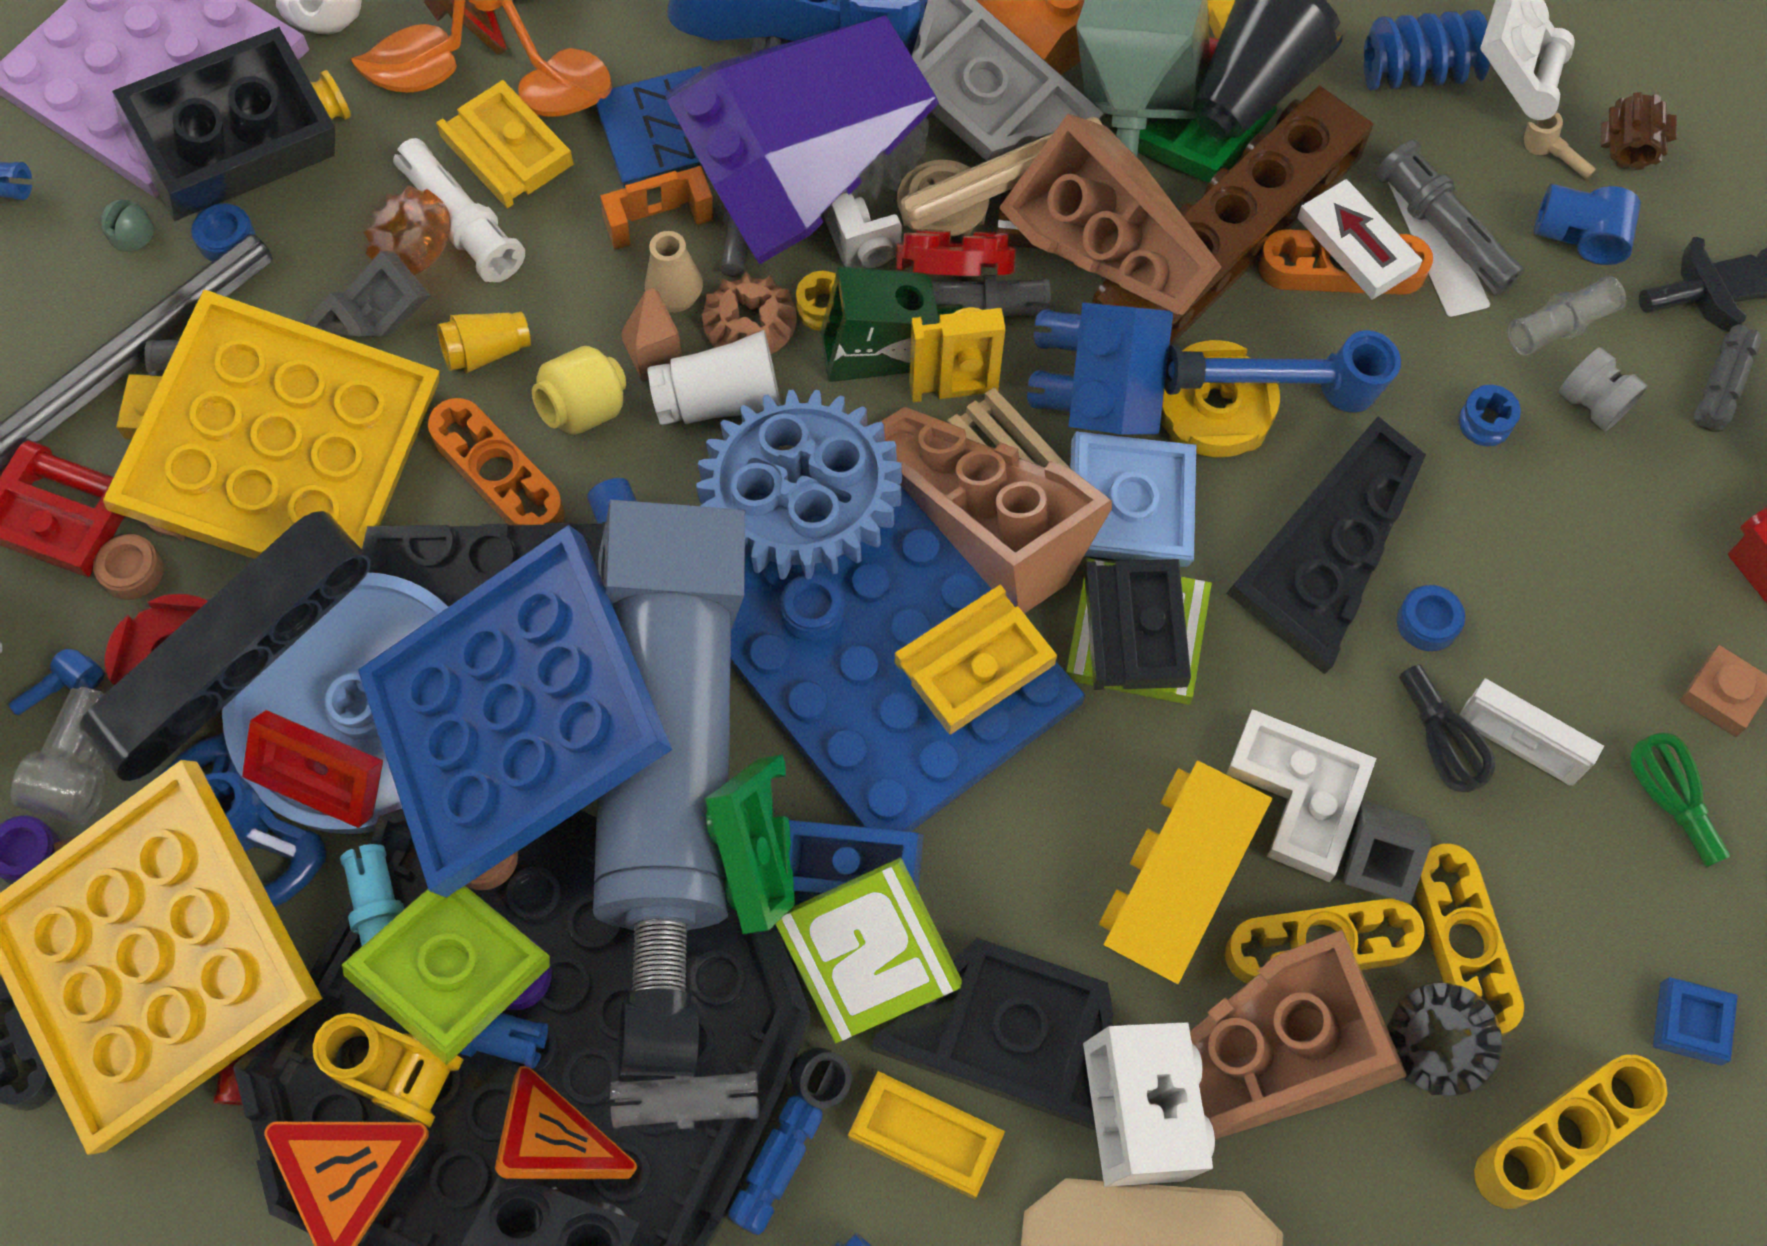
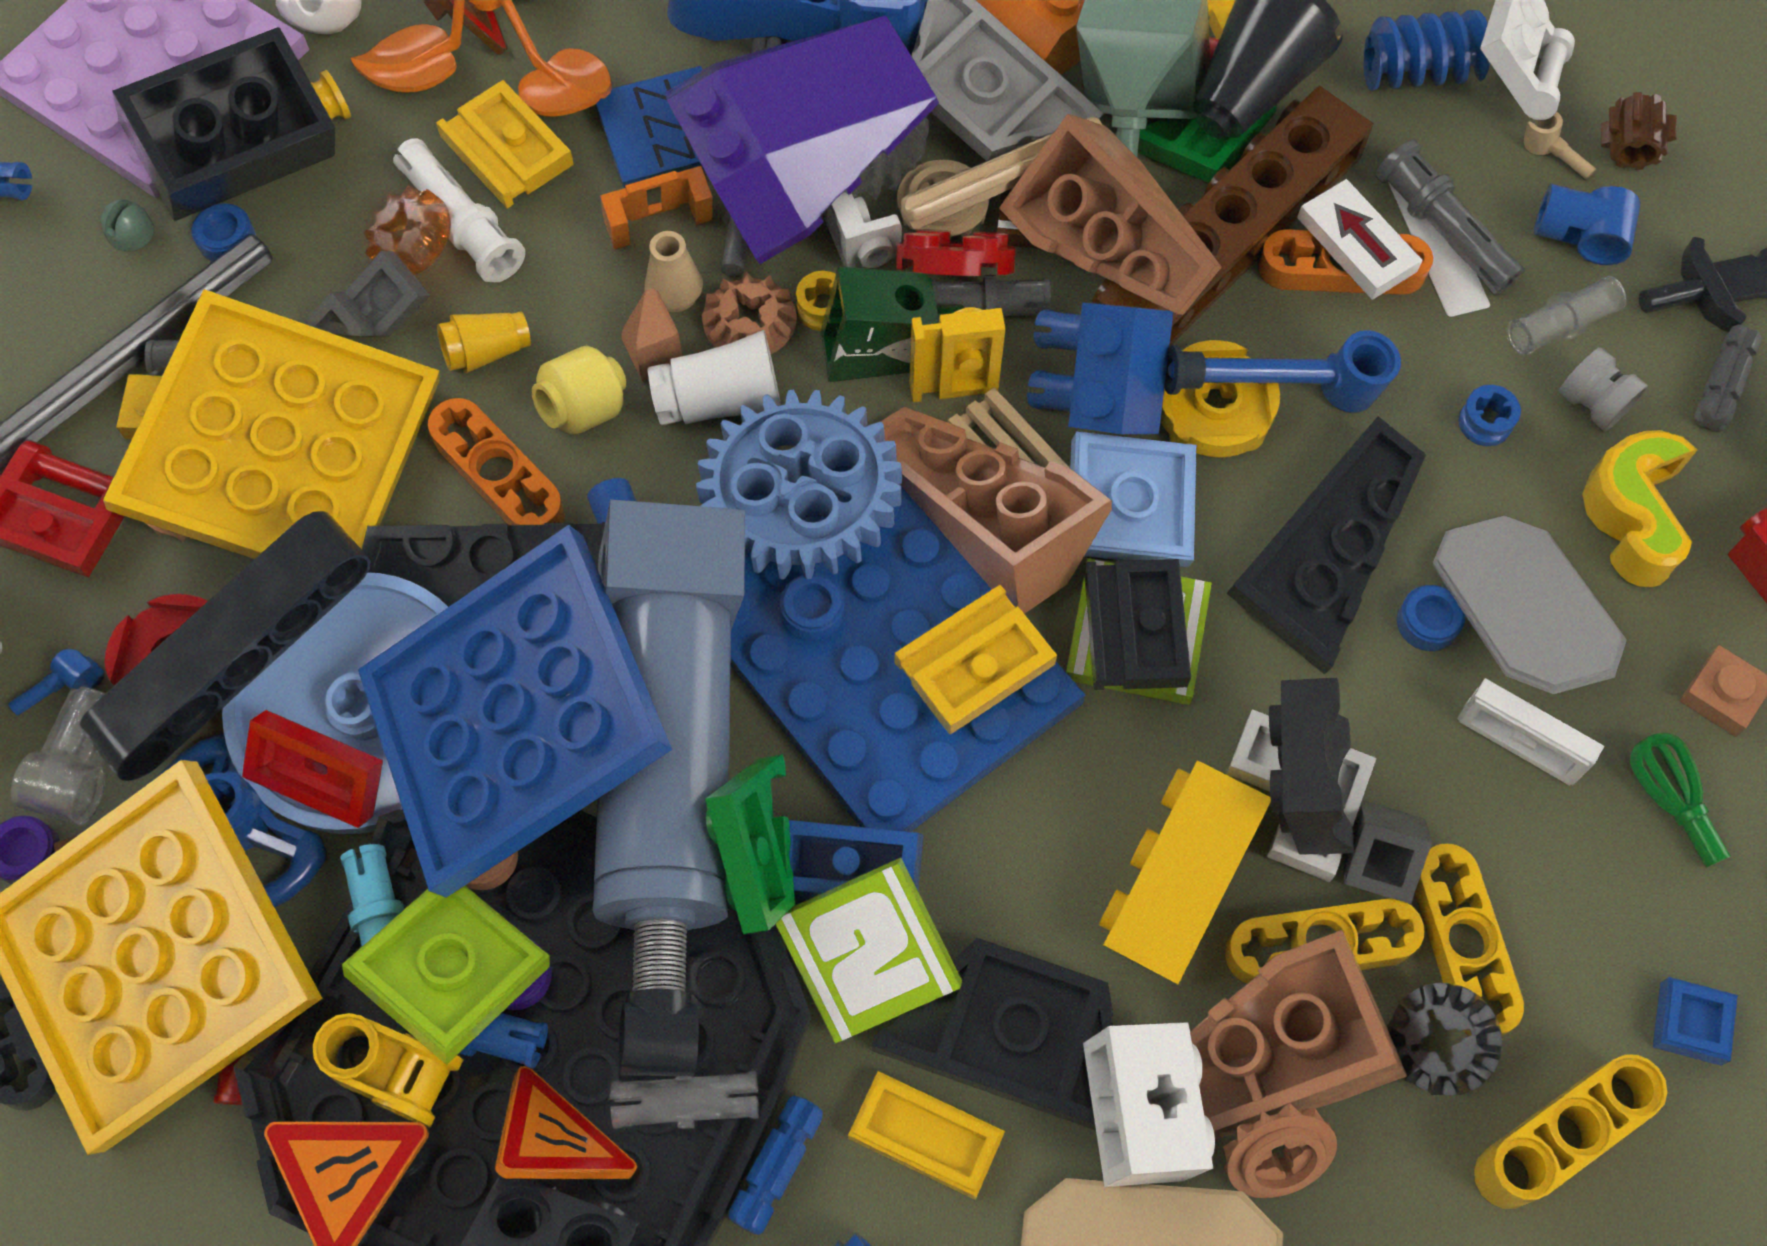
nougat tile [93,534,164,600] -> none
black hinge [790,1048,852,1109] -> none
black piece [1399,665,1495,792] -> none
none -> nougat gear [1223,1103,1337,1198]
none -> black brick [1269,677,1354,855]
none -> light grey shield [1433,516,1627,694]
none -> yellow animal [1582,430,1698,587]

